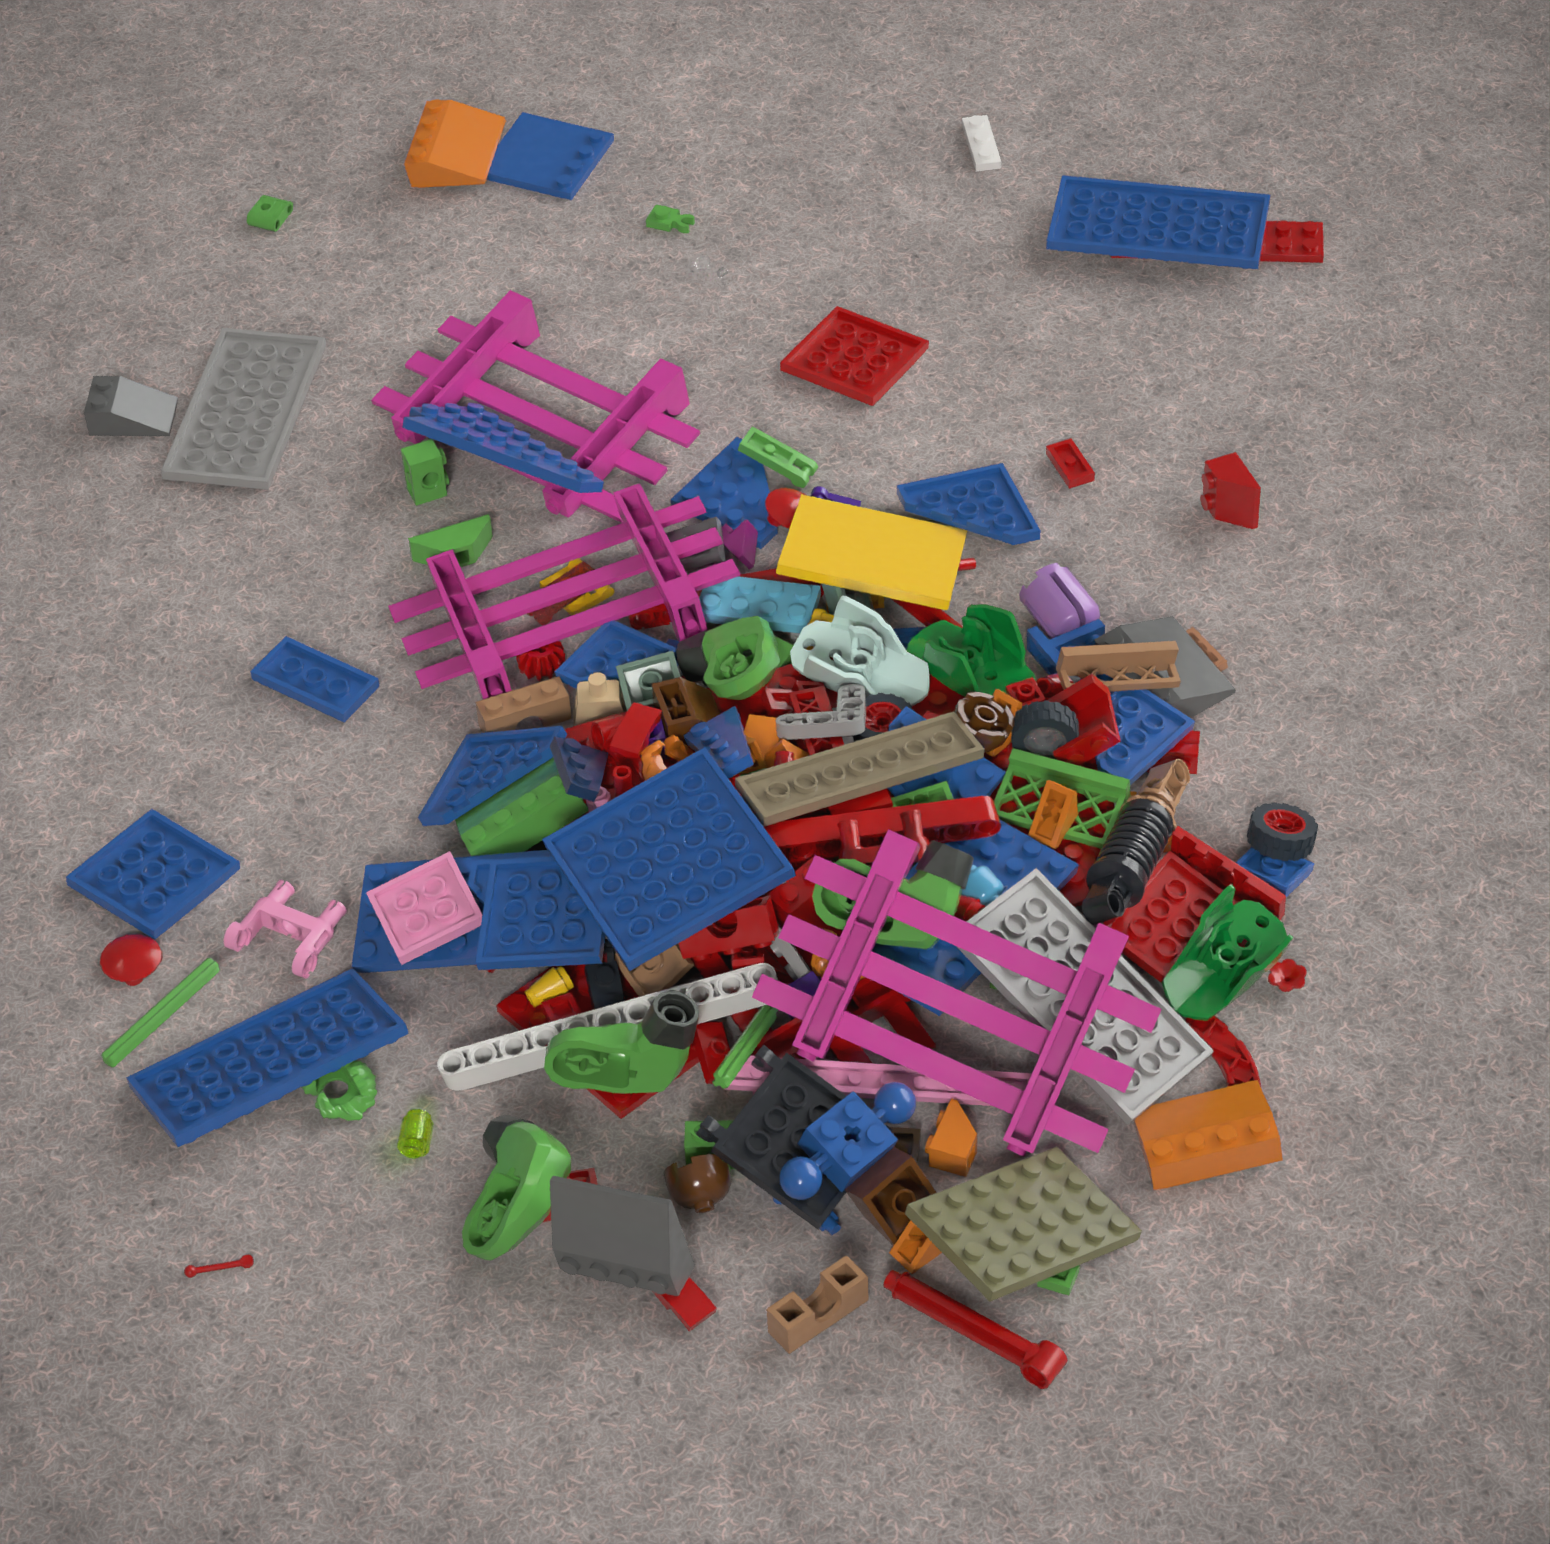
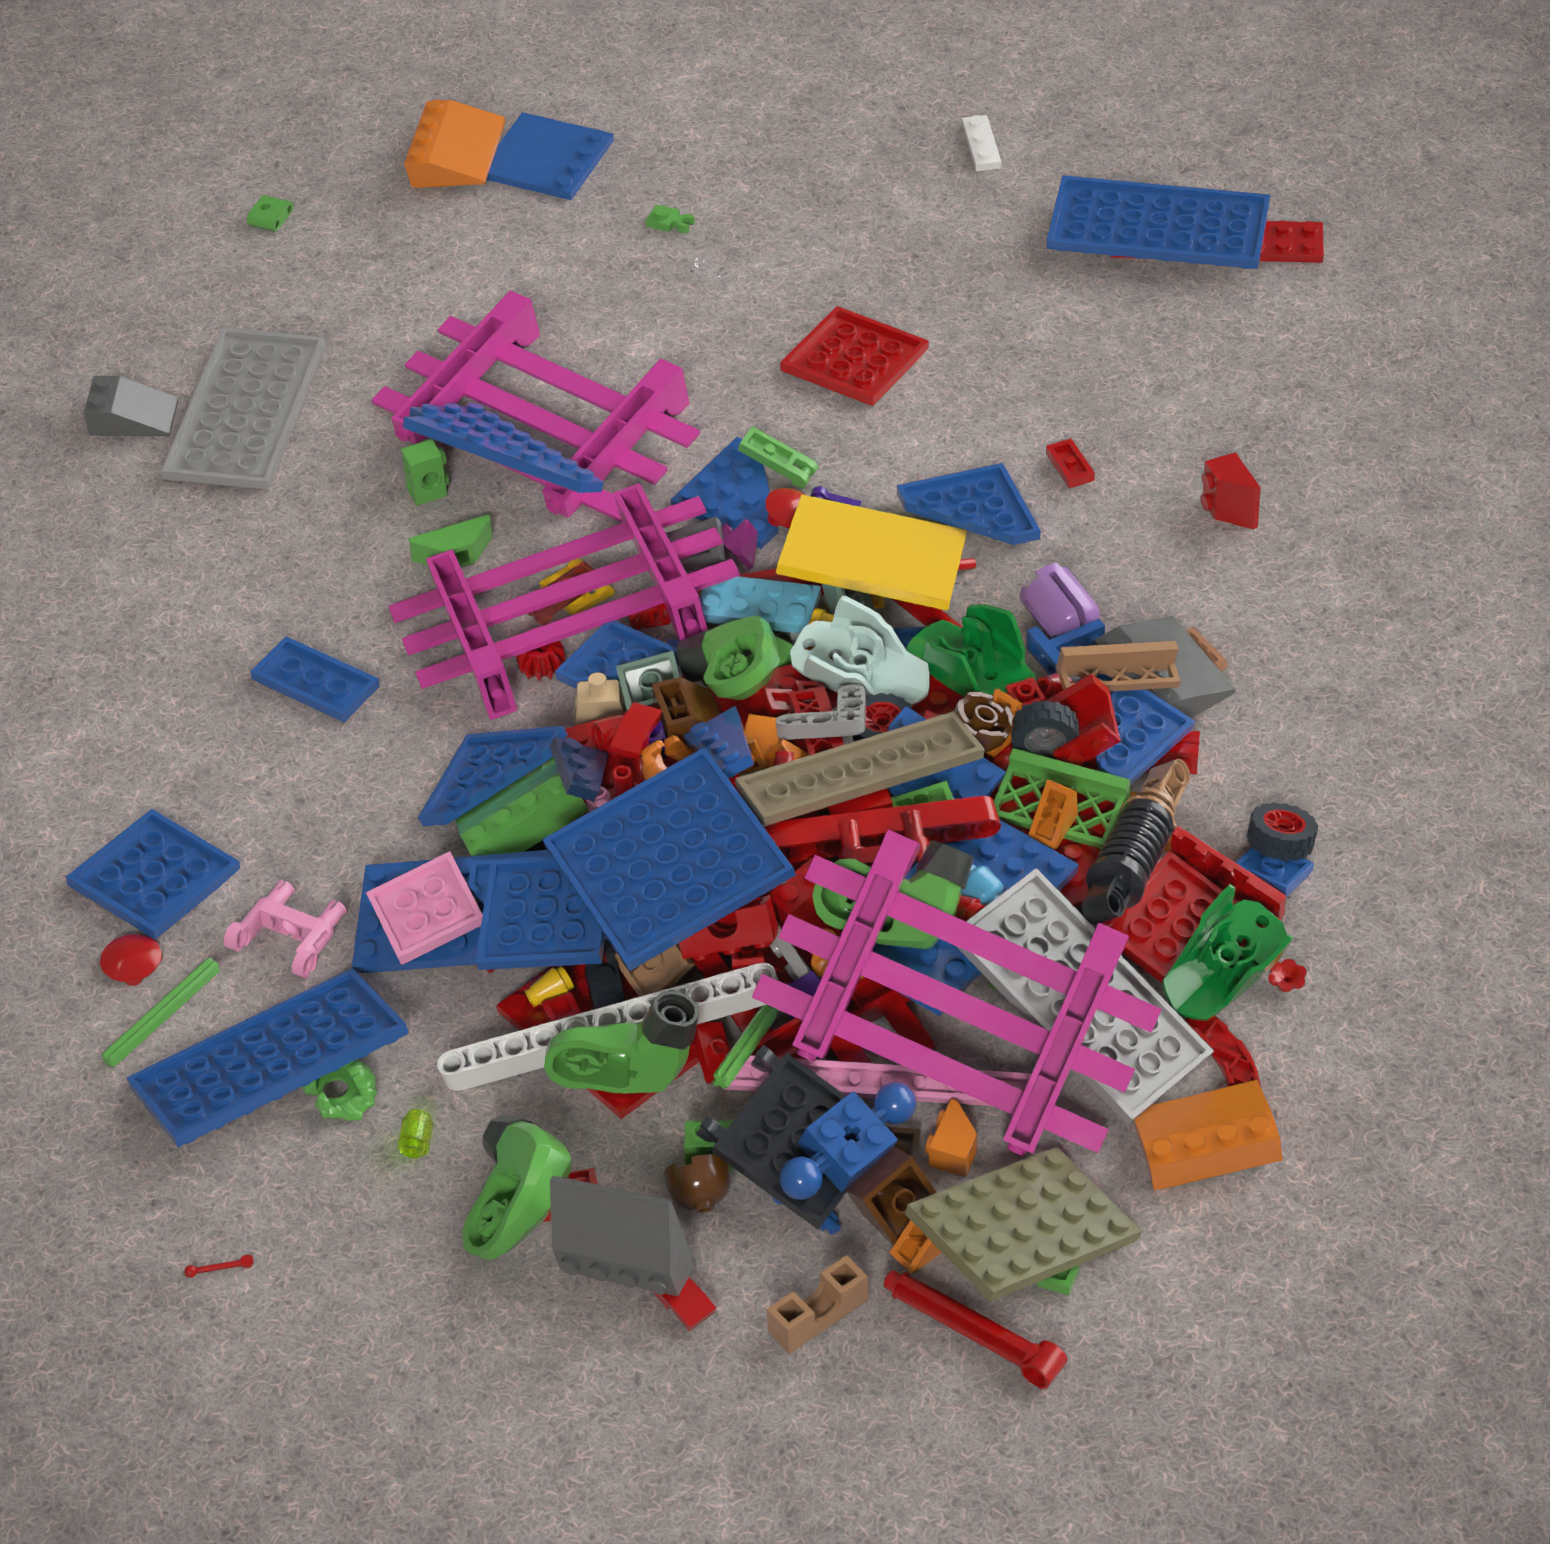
medium nougat arch [475,677,572,733] -> none

